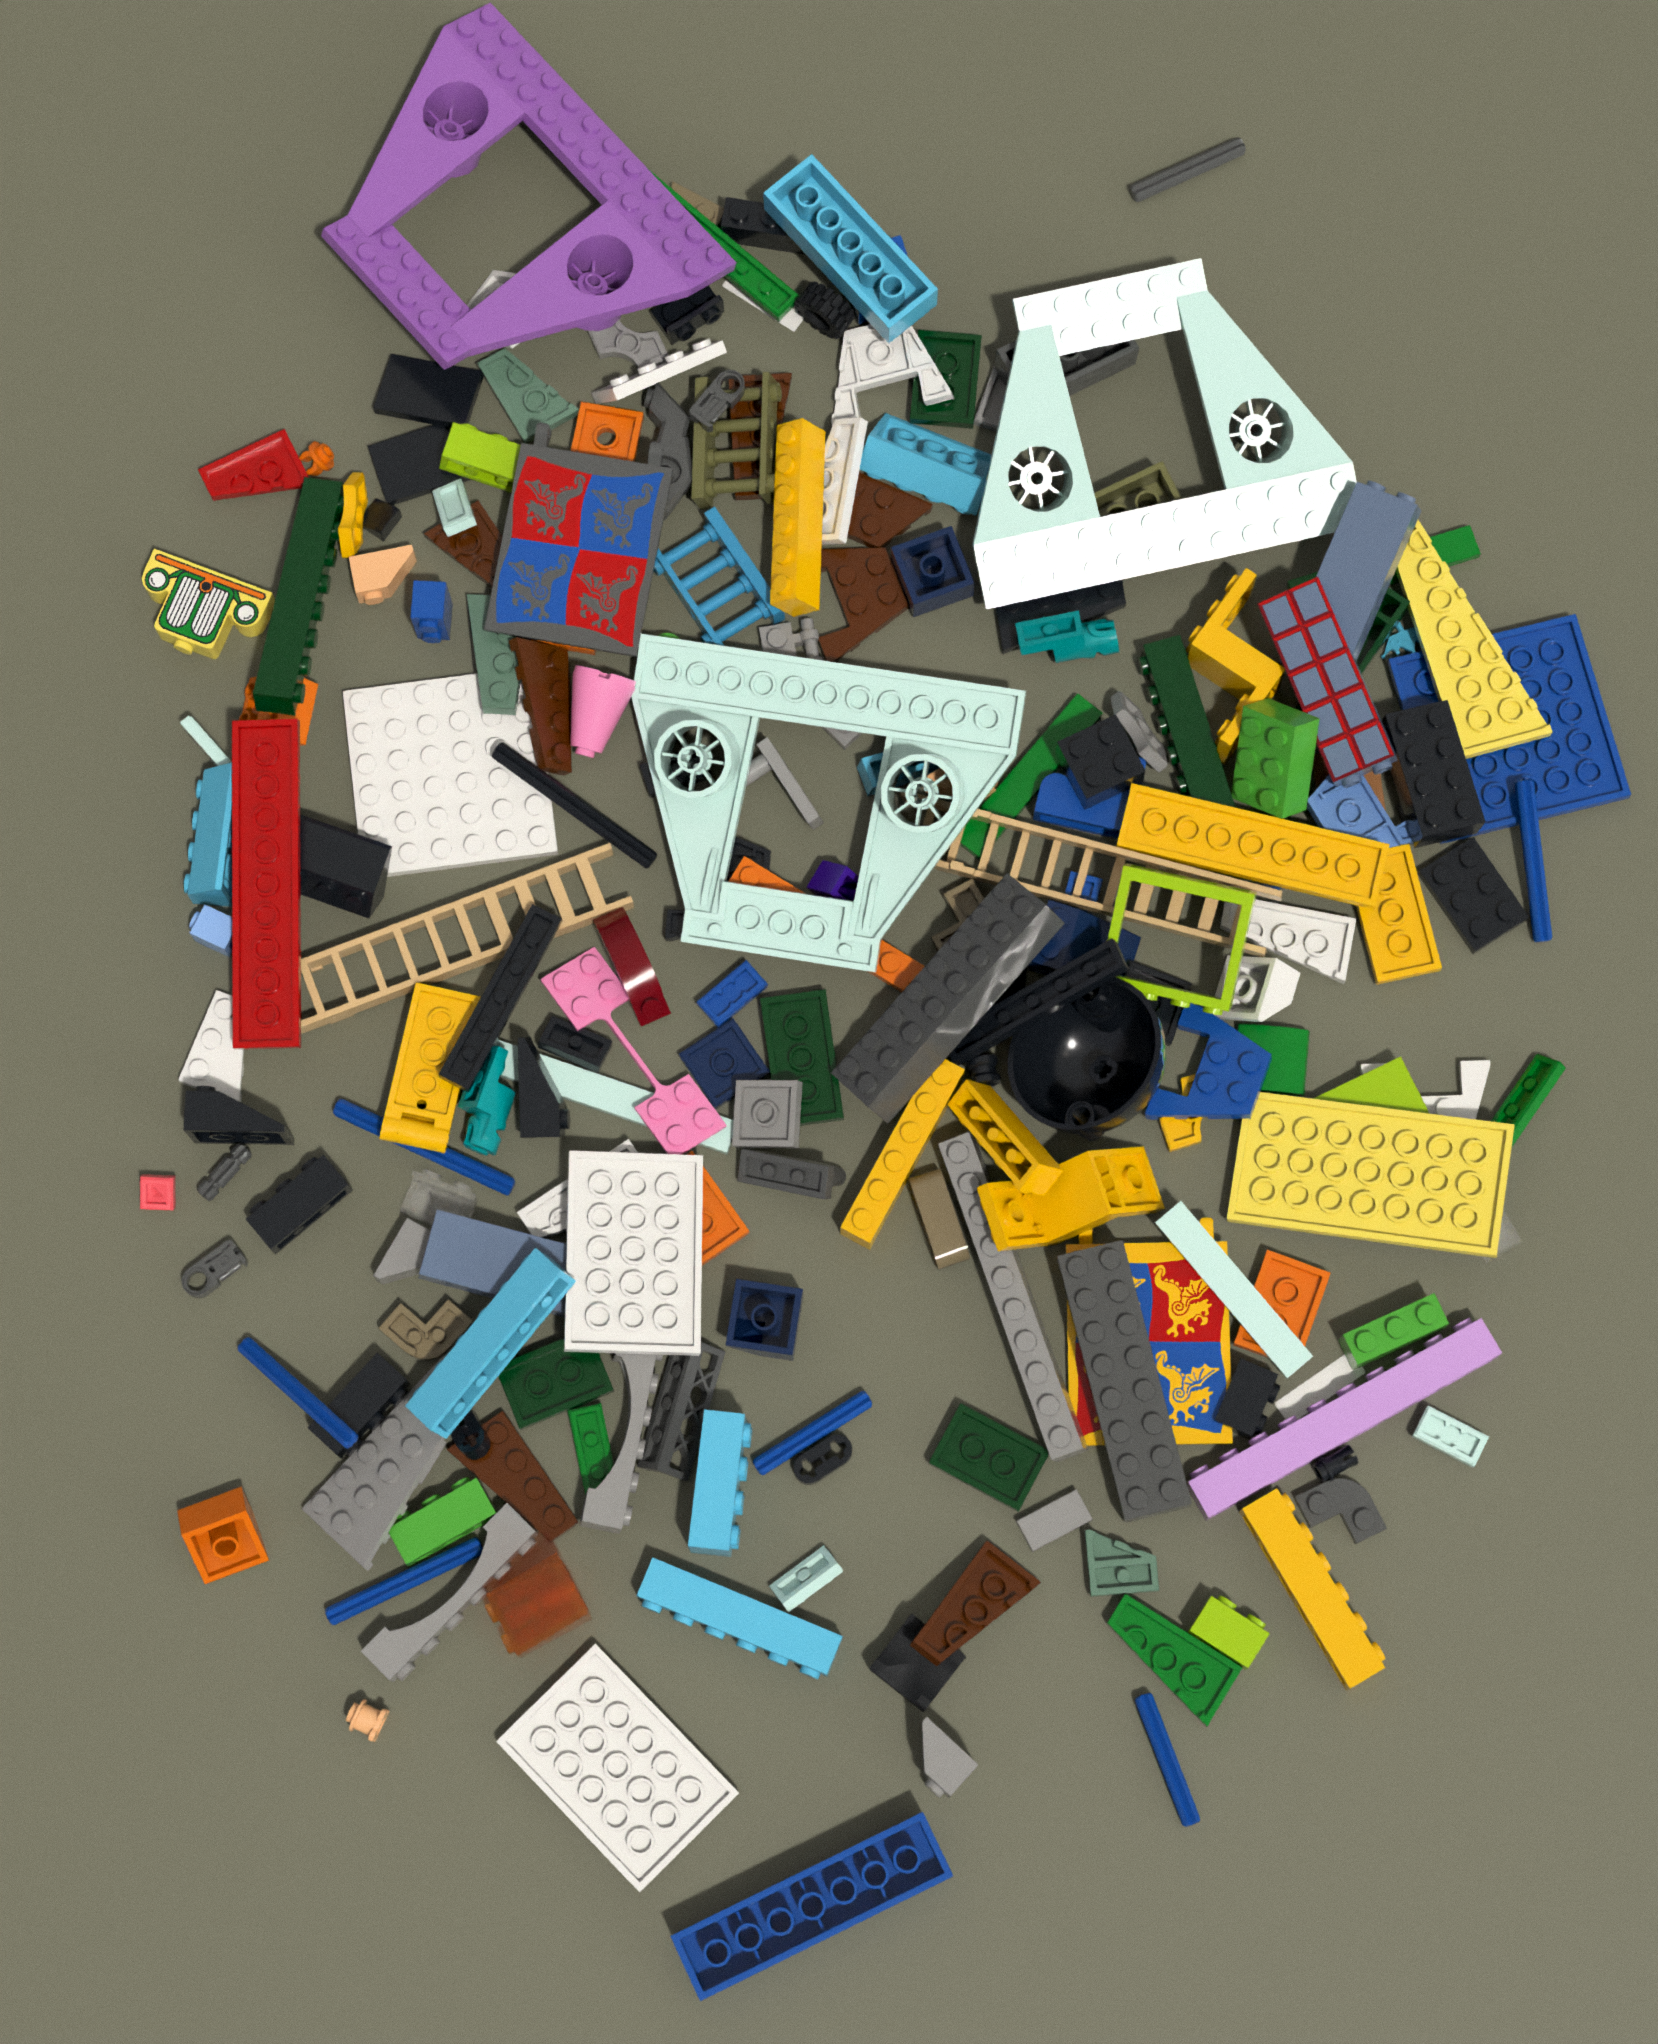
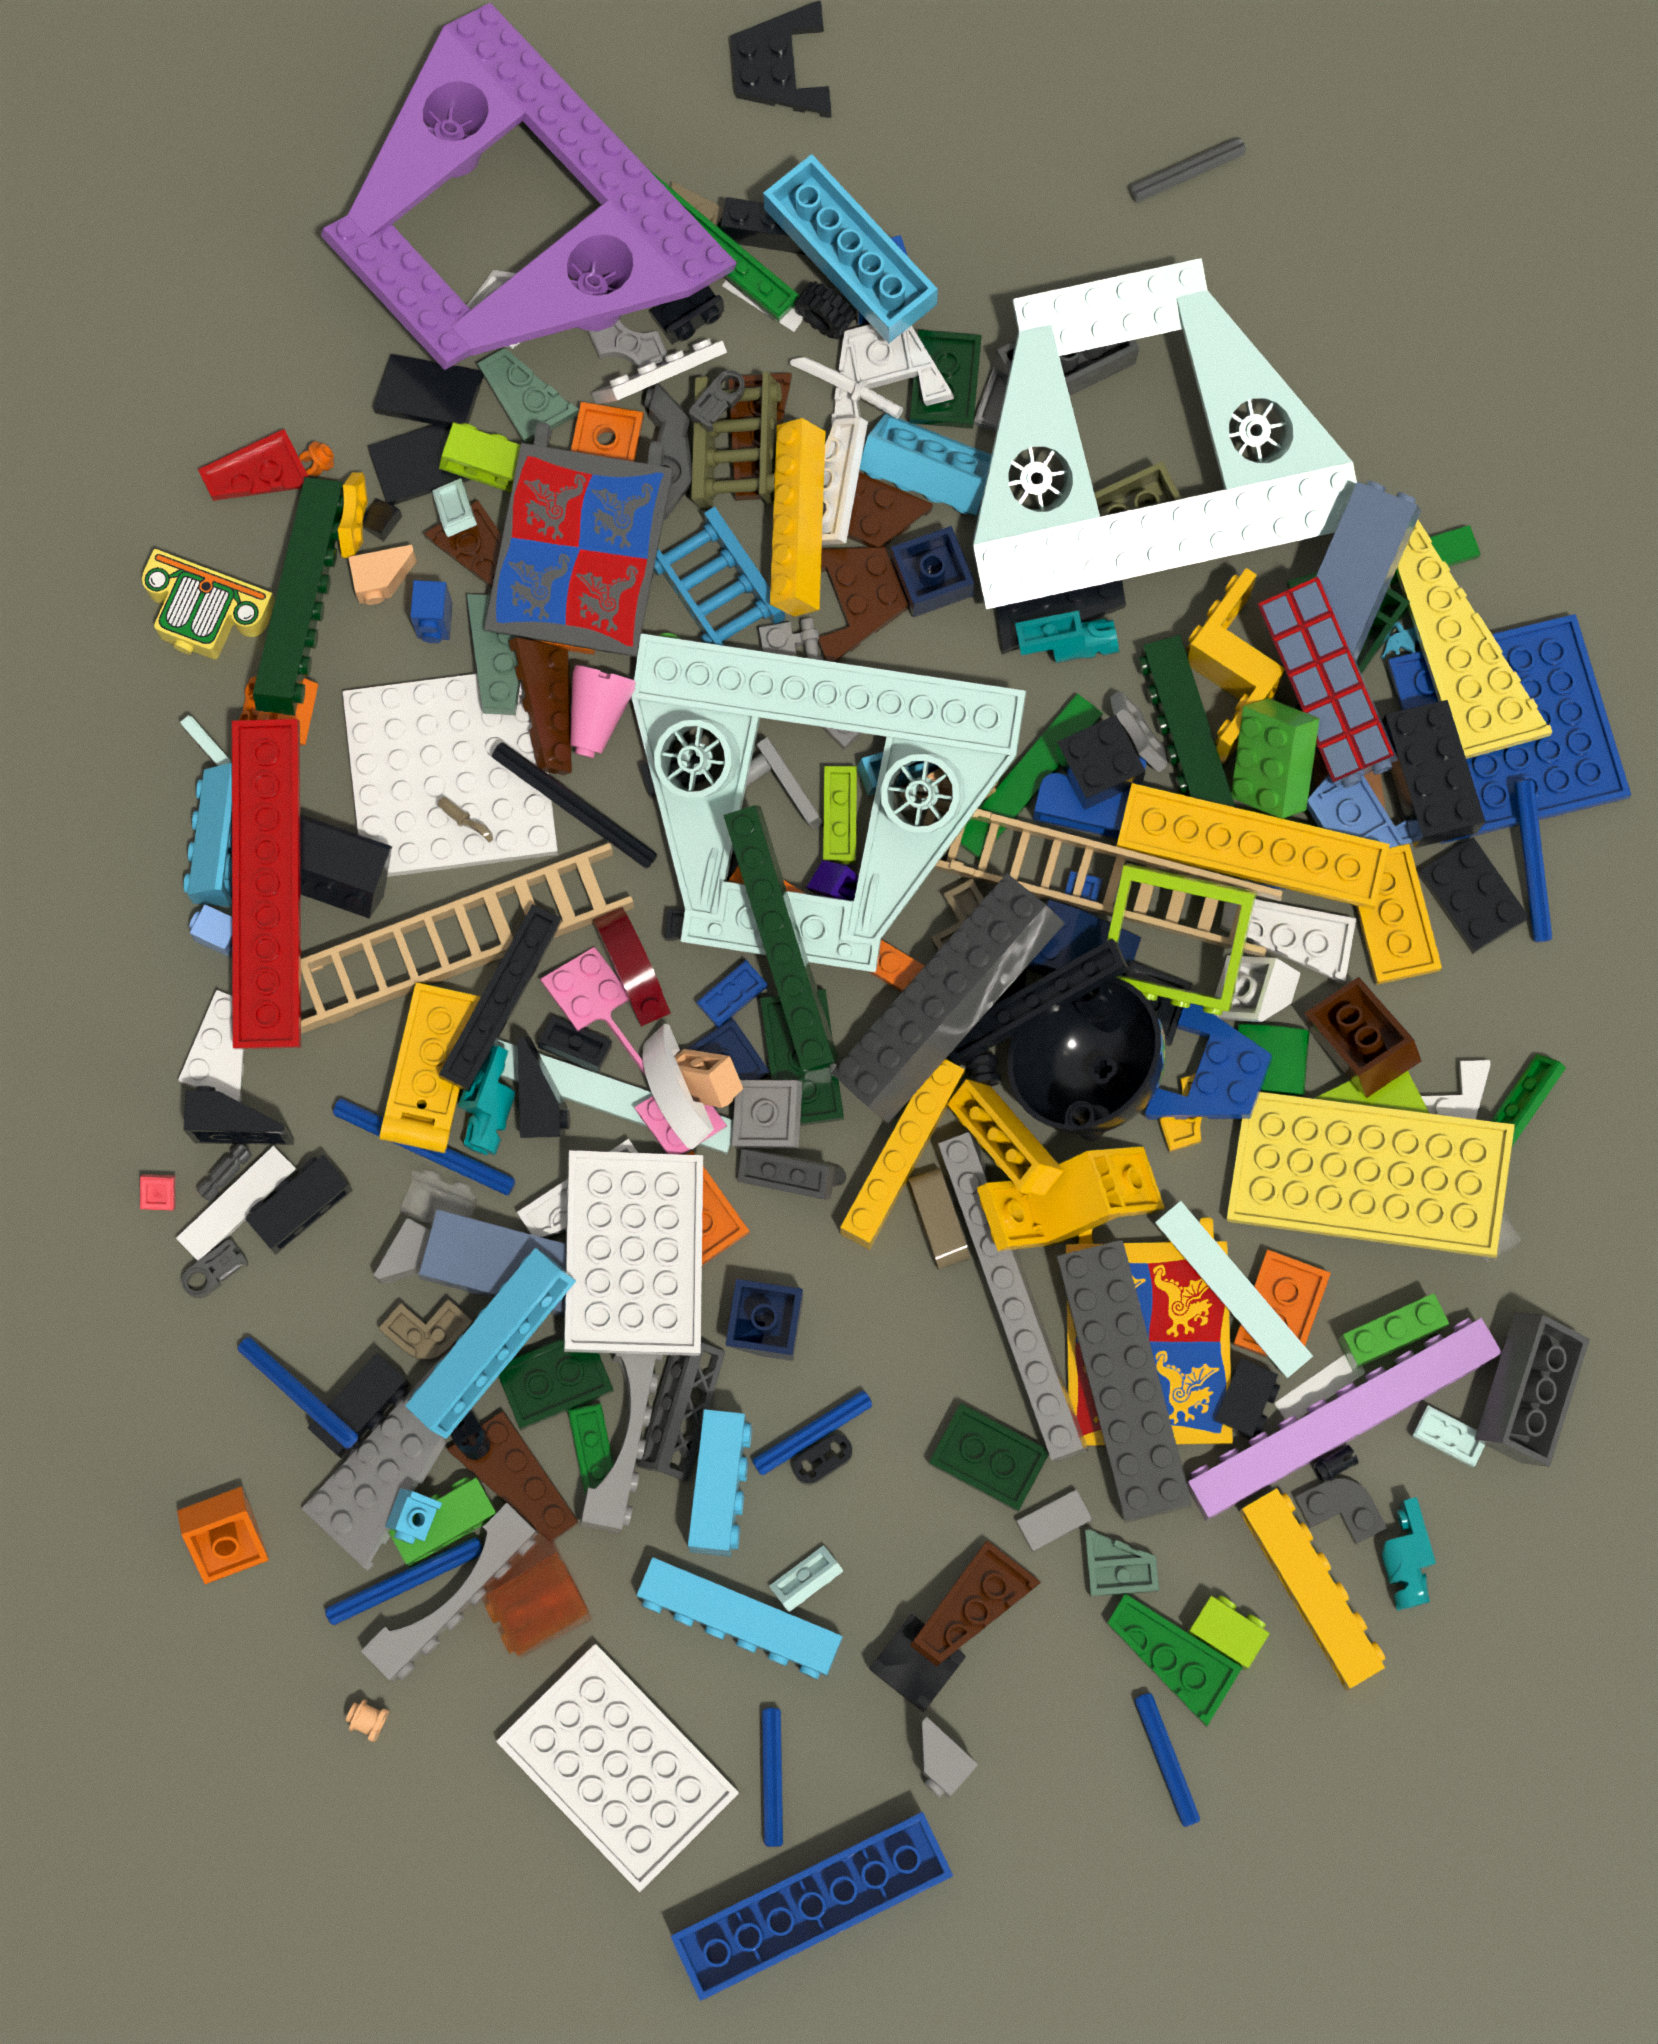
none -> white tile [176,1146,298,1261]
none -> medium azure brick [385,1488,442,1544]
none -> dark tan piece [437,797,493,843]
none -> white slope [642,1023,714,1149]
none -> light nougat slope [675,1049,743,1108]
none -> dark green brick [723,805,839,1071]
none -> black wing [731,1,832,118]
none -> blue axle [762,1708,783,1847]
none -> white sword [790,357,903,419]
none -> lime plate [823,766,857,864]
none -> reddish brown brick [1304,977,1422,1098]
none -> teal plate [1381,1497,1436,1611]
none -> dark grey brick [1475,1312,1590,1467]

